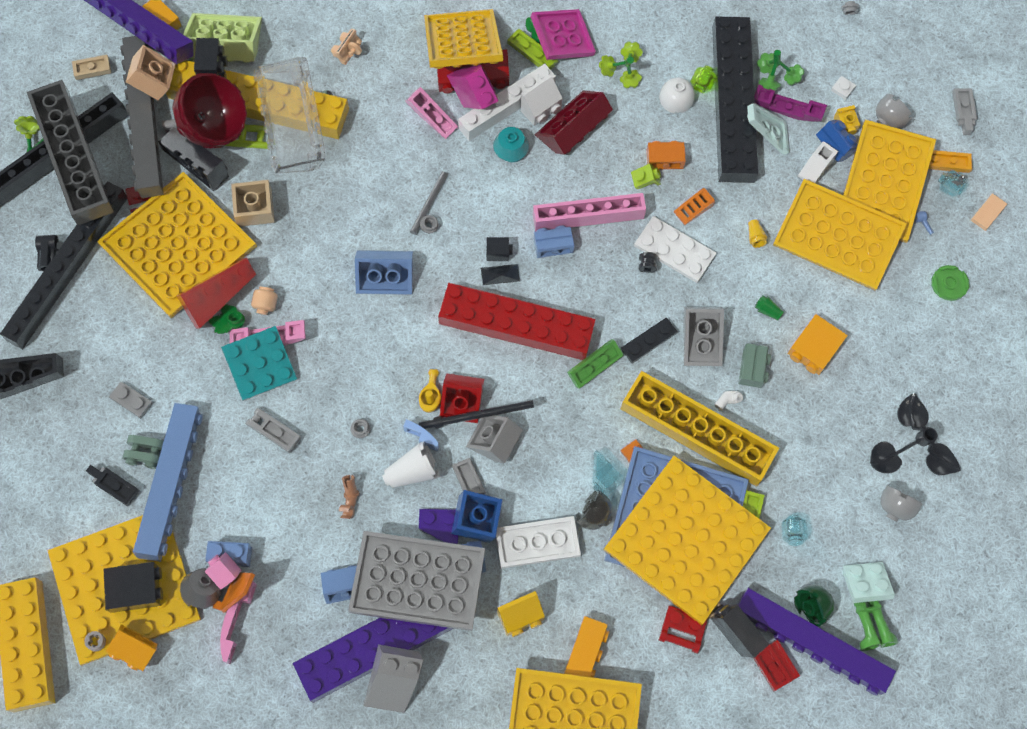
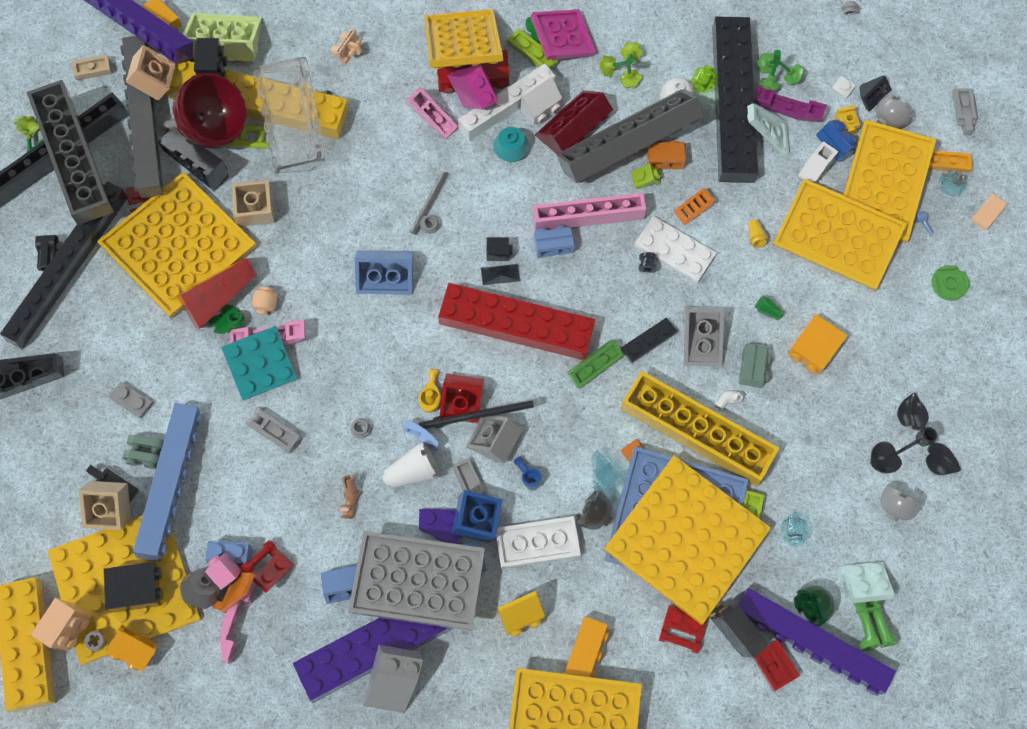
none -> light nougat brick [31,598,92,652]
none -> tan brick [79,481,131,530]
none -> red plate [240,540,294,593]
none -> blue bar [514,456,542,490]
none -> dark grey brick [556,89,704,183]
none -> black slope [859,75,892,112]

